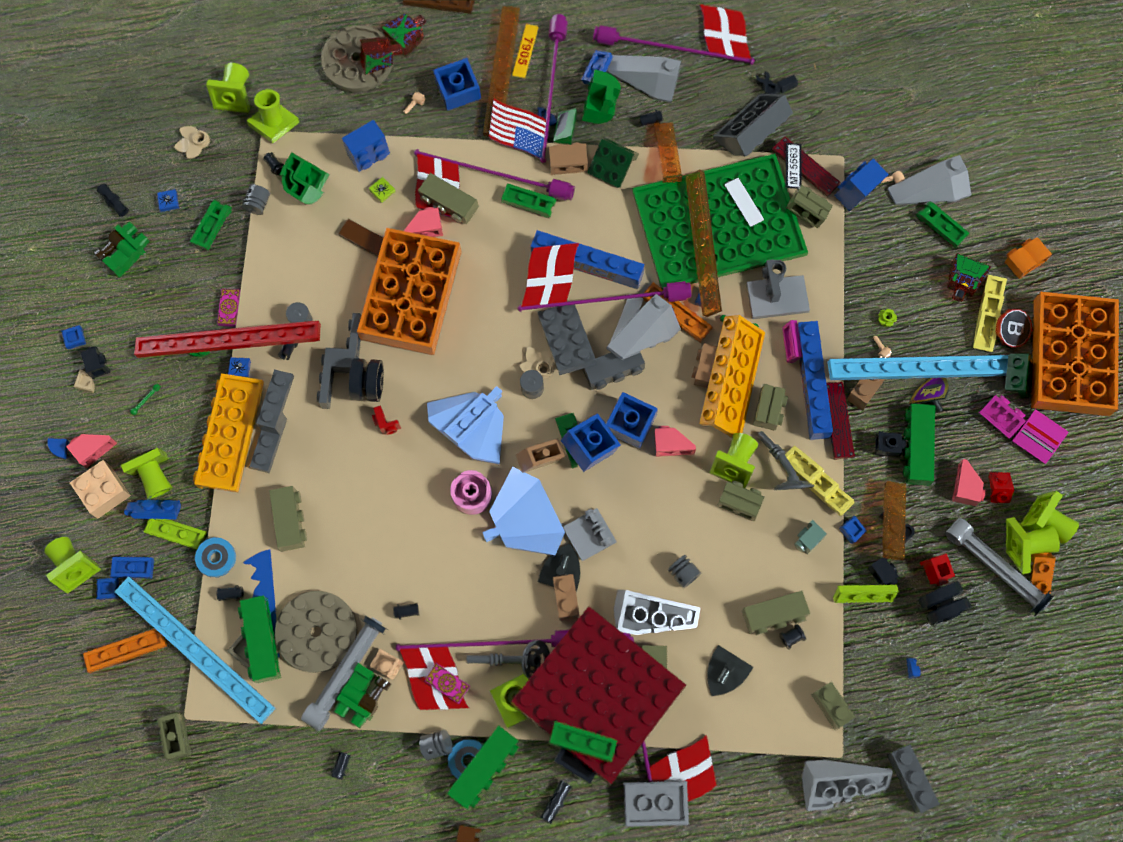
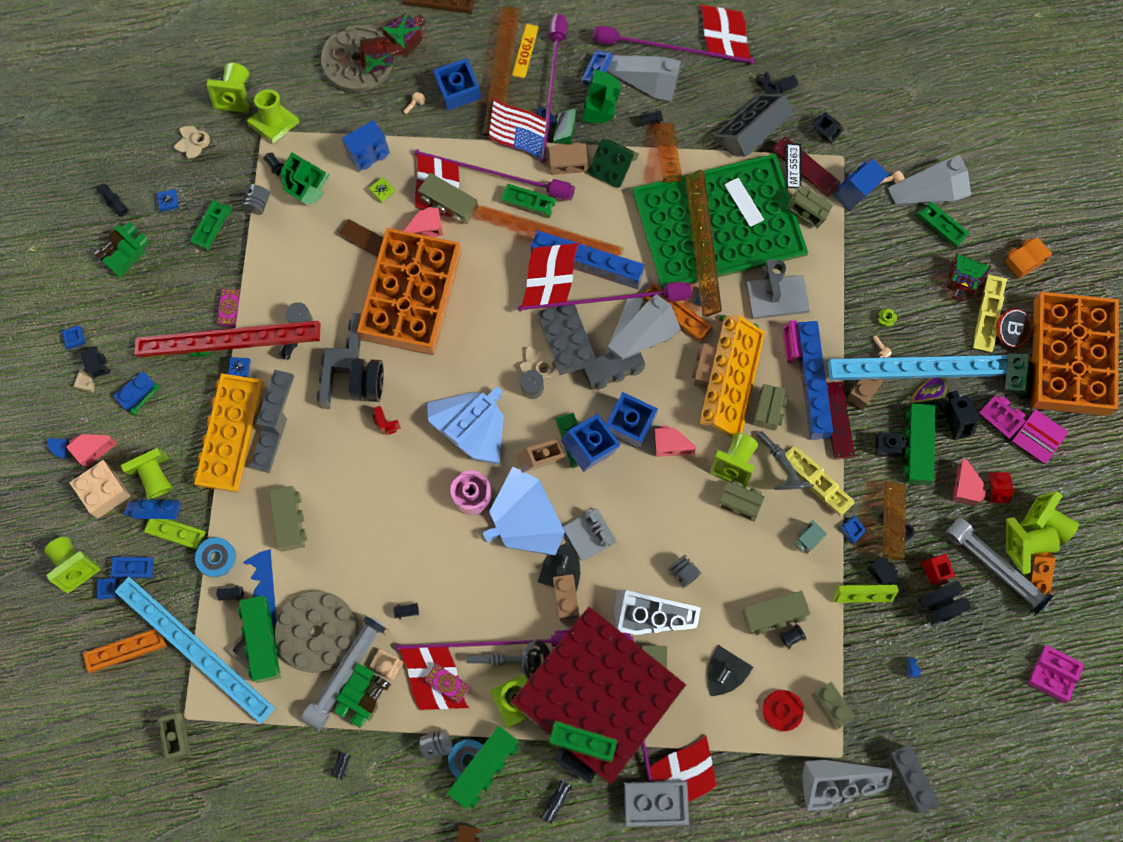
none -> blue plate [113,371,155,411]
none -> clear orange plate [477,205,624,255]
none -> red tile [762,690,804,732]
none -> black brick [812,111,844,144]
none -> black torso [945,390,980,441]
none -> dark pink slope [1028,645,1084,704]

